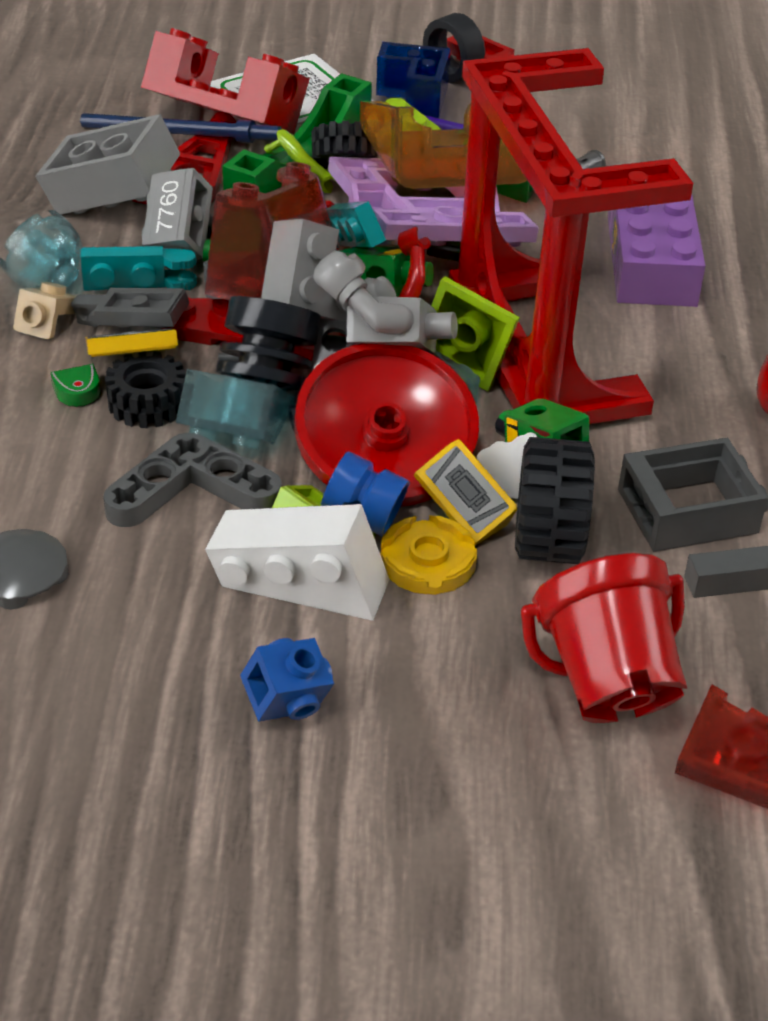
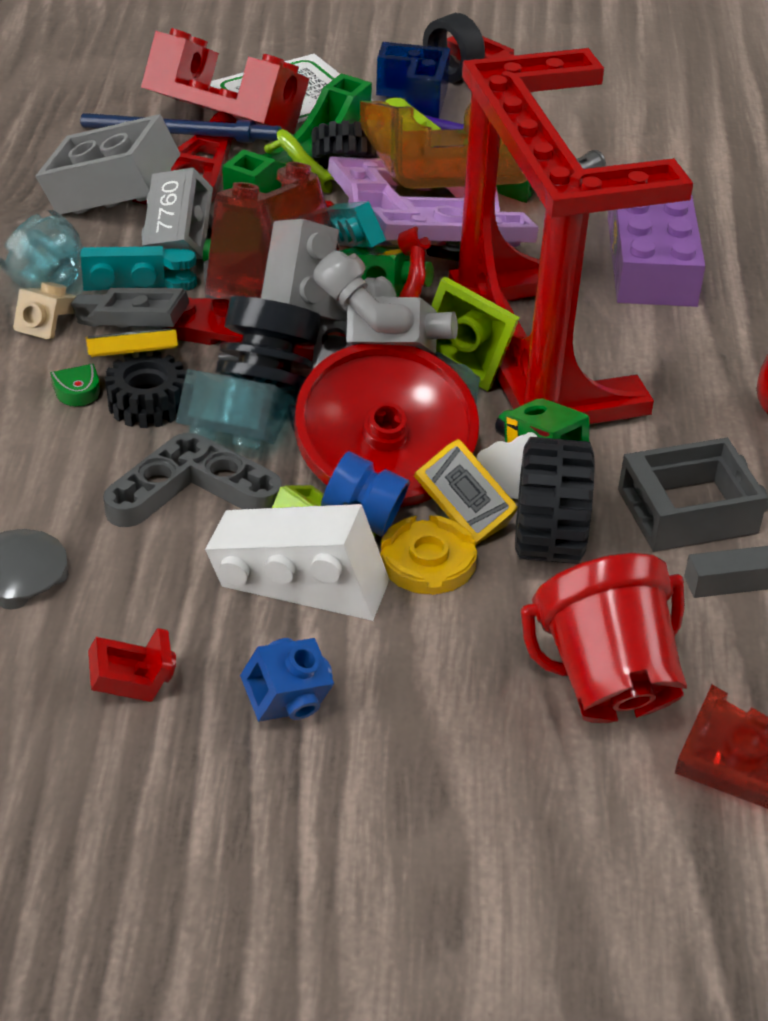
none -> red bracket [88,628,176,702]

